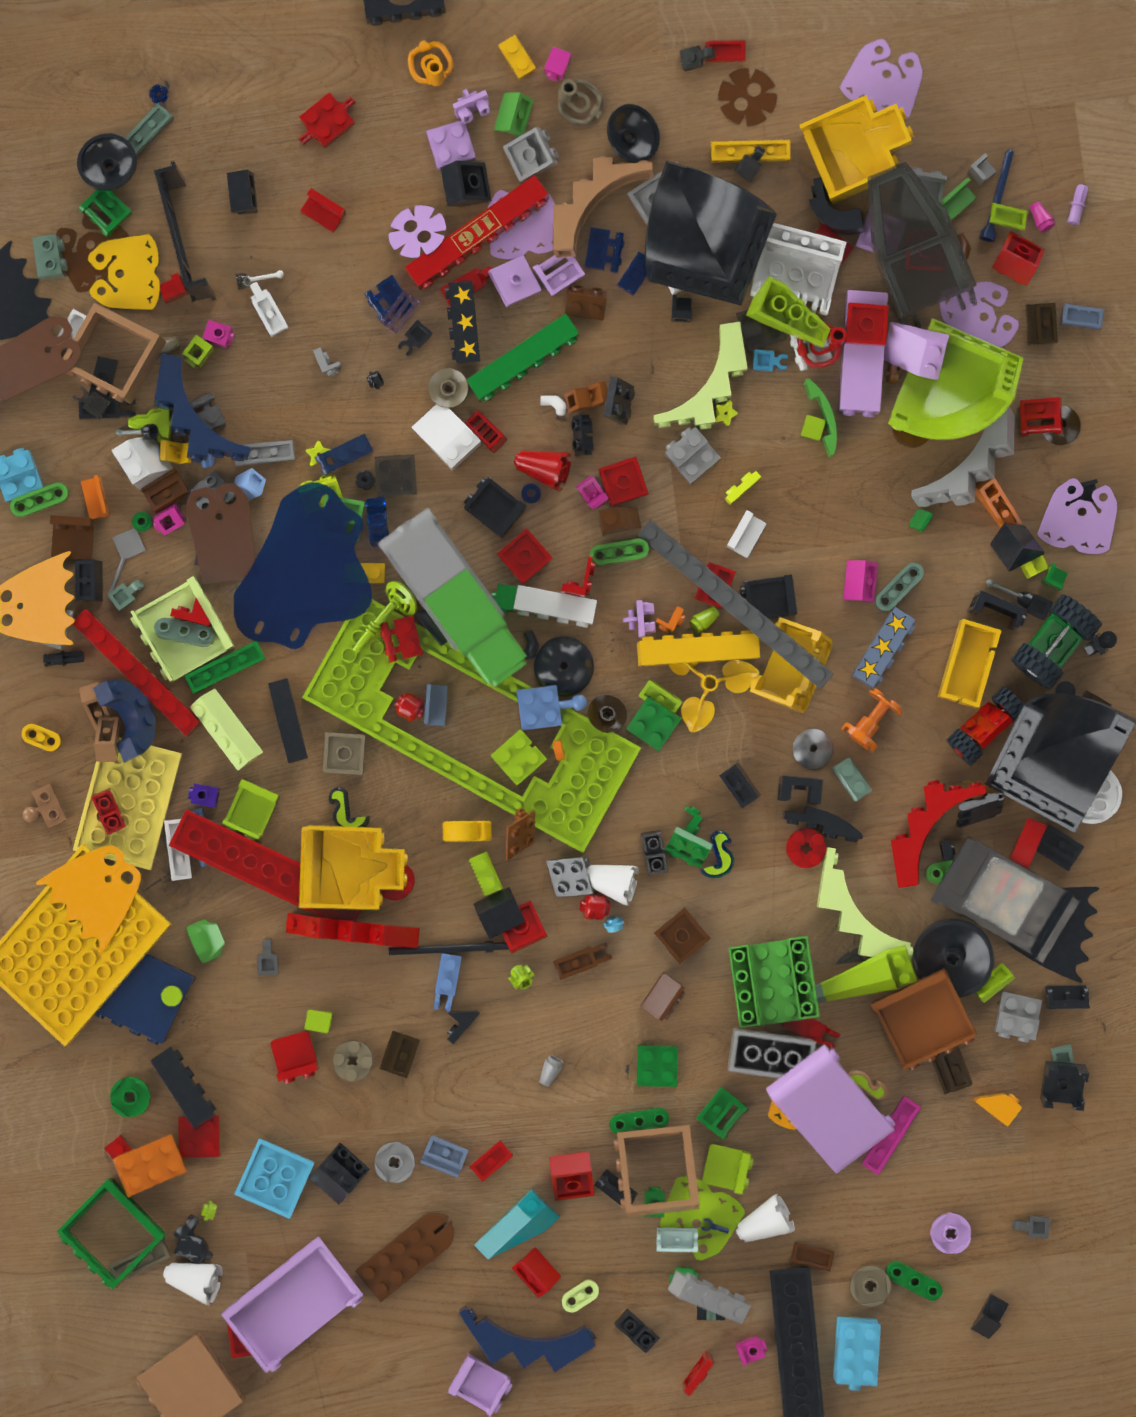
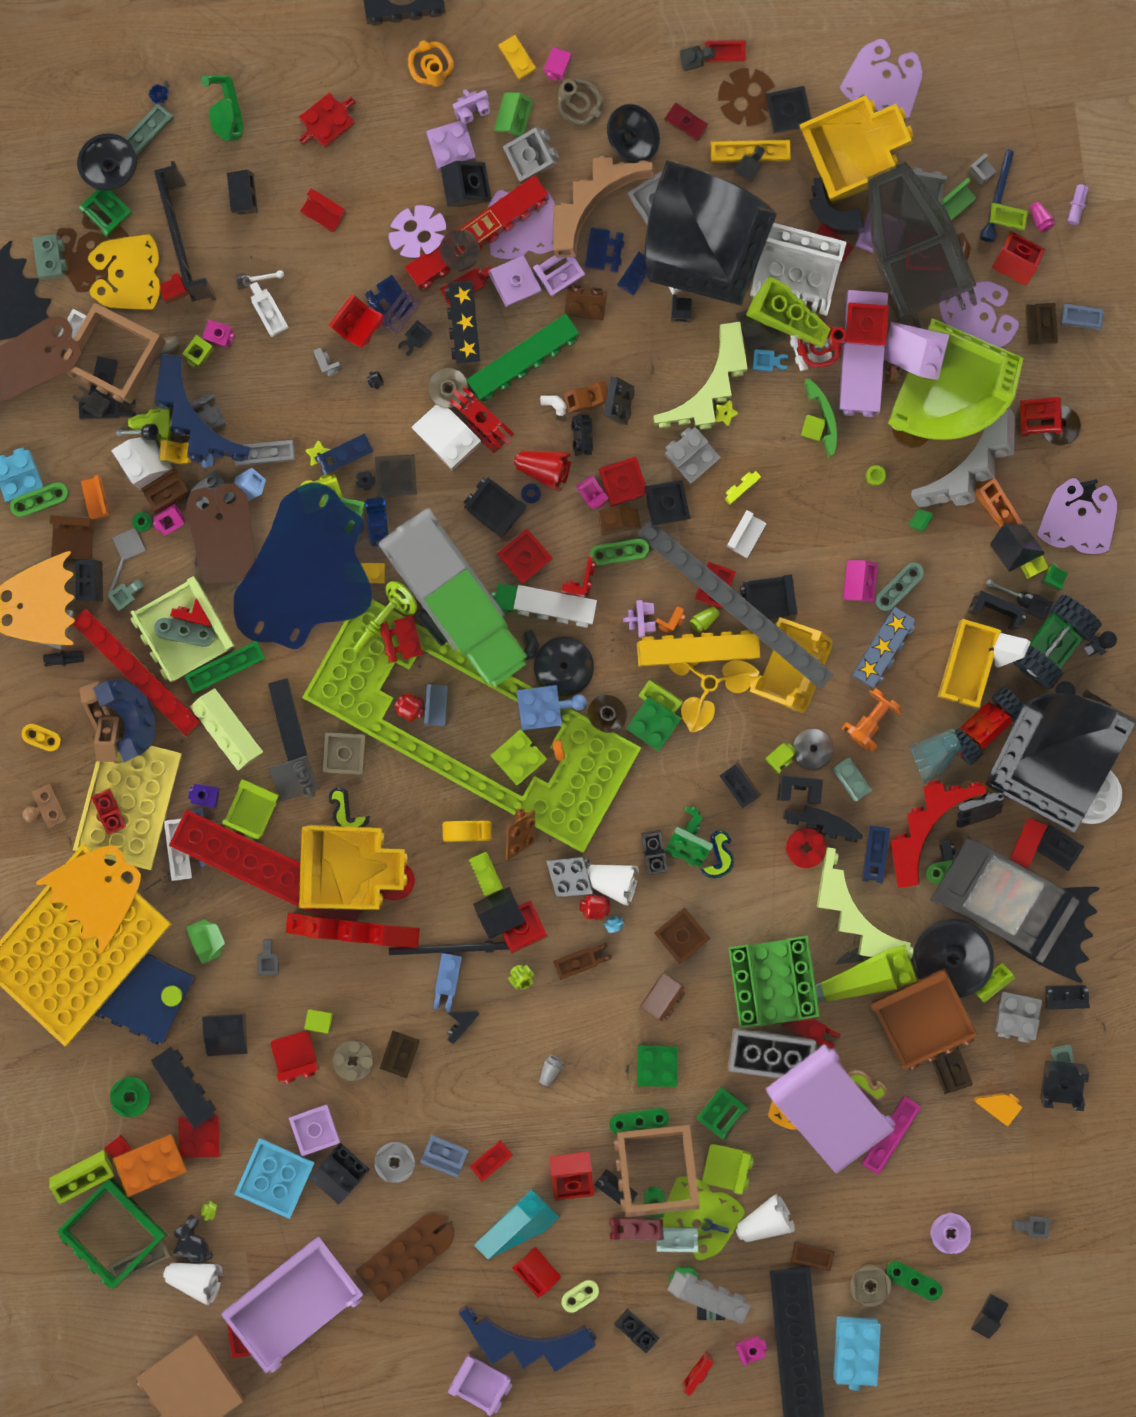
none -> lime brick [49,1150,114,1204]
none -> green piece [201,75,244,141]
none -> black slope [202,1013,248,1056]
none -> dark grey hinge [269,756,320,801]
none -> lavender plate [289,1104,340,1156]
none -> red bracket [328,294,385,348]
none -> clear smoke plate [440,230,480,272]
none -> red piece [450,387,514,450]
none -> dark red plate [609,1217,664,1241]
none -> black tile [644,480,691,526]
none -> dark red plate [664,102,708,142]
none -> black plate [765,86,812,134]
none -> lime brick [765,743,796,774]
none -> dark blue plate [862,825,890,884]
none -> lime tile [865,465,886,486]
none -> clear light blue slope [909,729,961,783]
none -> white slope [994,633,1030,668]

